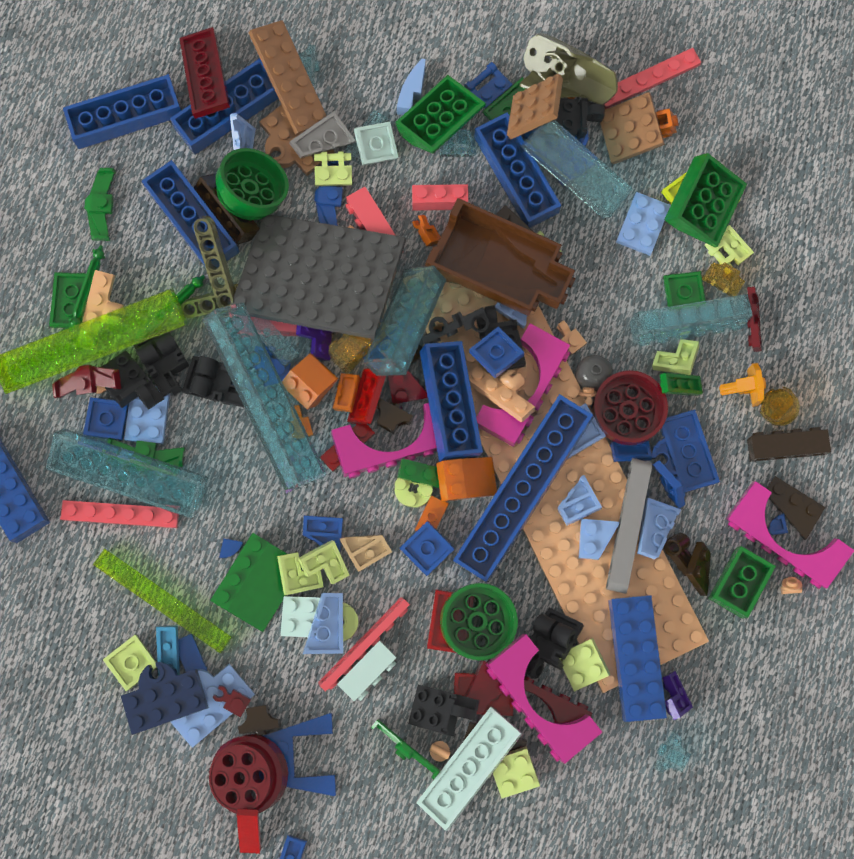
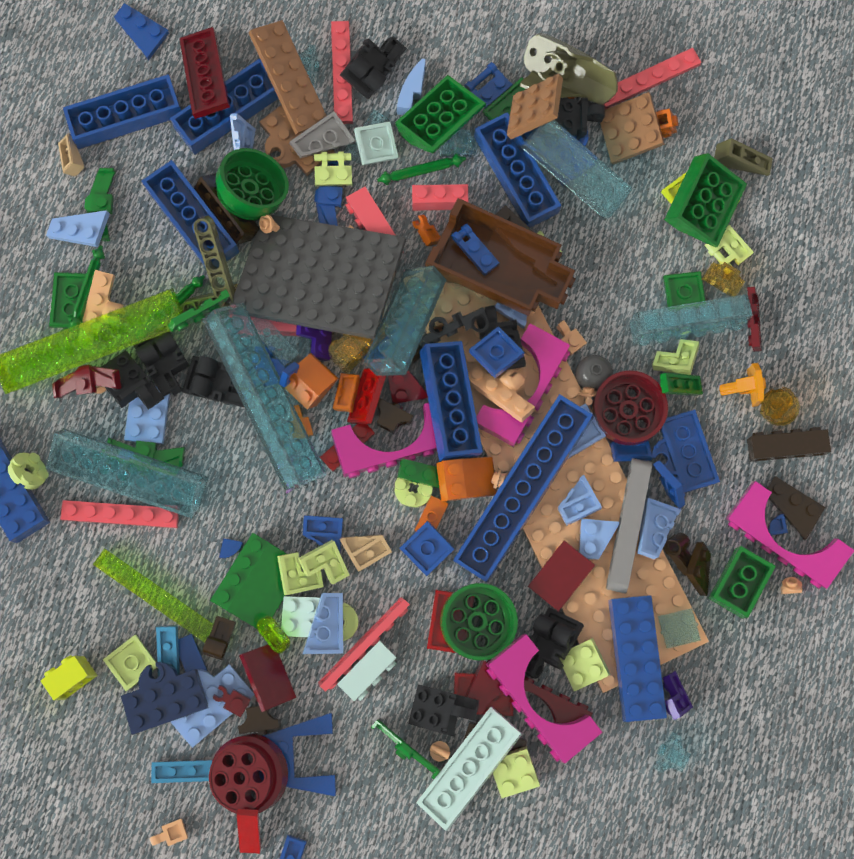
blue plate [83,397,129,441] -> none
light blue plate [616,192,671,256] -> none
none -> yellowish green plate [8,453,49,490]
none -> neon yellow brick [40,655,98,700]
none -> light blue wing [46,210,110,247]
none -> tan slope [58,133,84,176]
none -> blue wing [114,3,169,60]
none -> light nougat plate [150,818,188,846]
none -> dark azure plate [151,760,213,783]
none -> green wing [168,289,230,332]
none -> dark brown plate [203,616,236,660]
none -> dark red tile [239,642,297,712]
none -> clear neon green plate [257,616,290,653]
none -> light nougat plate [259,215,280,233]
none -> blue tile [279,362,299,388]
none -> coral plate [331,21,353,124]
none -> black plate [340,36,407,99]
none -> green wheel [377,154,466,185]
none -> blue plate [451,224,499,276]
none -> light nougat plate [491,470,506,489]
none -> dark red tile [527,540,595,612]
none -> clear light blue piece [658,608,701,648]
none -> olive slope [714,138,773,176]

